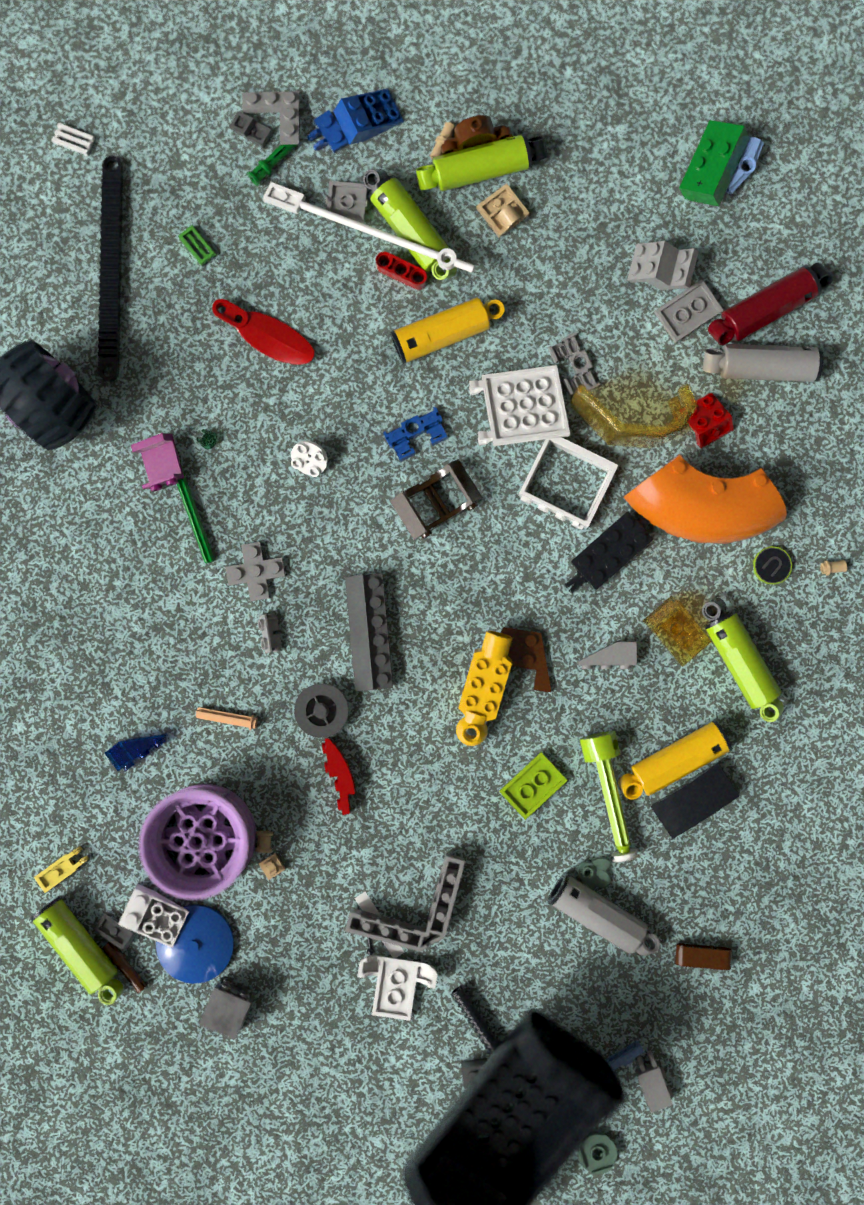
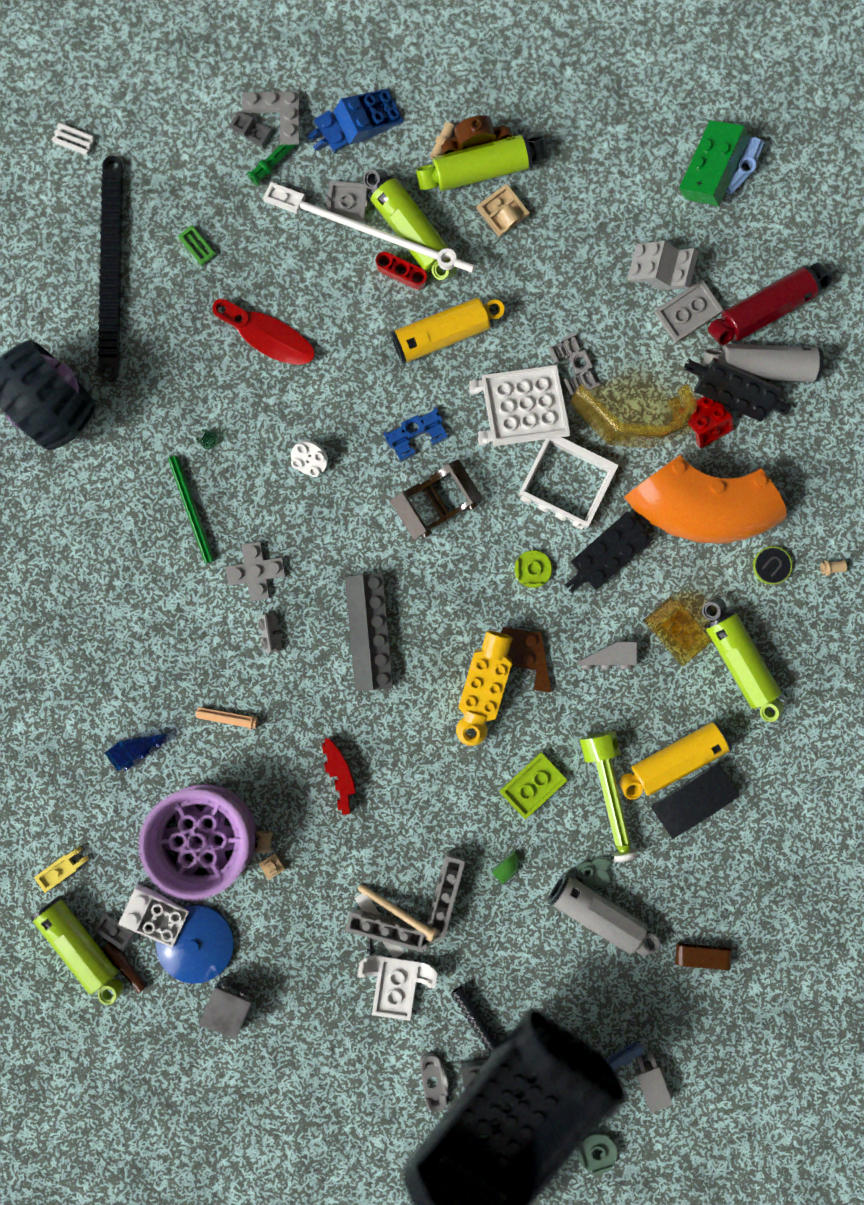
magenta panel [131,433,185,492] -> none
dark grey wheel [294,684,348,738] -> none
none -> tan bar [358,884,439,942]
none -> light grey piece [420,1053,449,1112]
none -> bright green brick [491,851,519,885]
none -> lime tile [514,550,553,588]
none -> black plate [684,358,791,422]

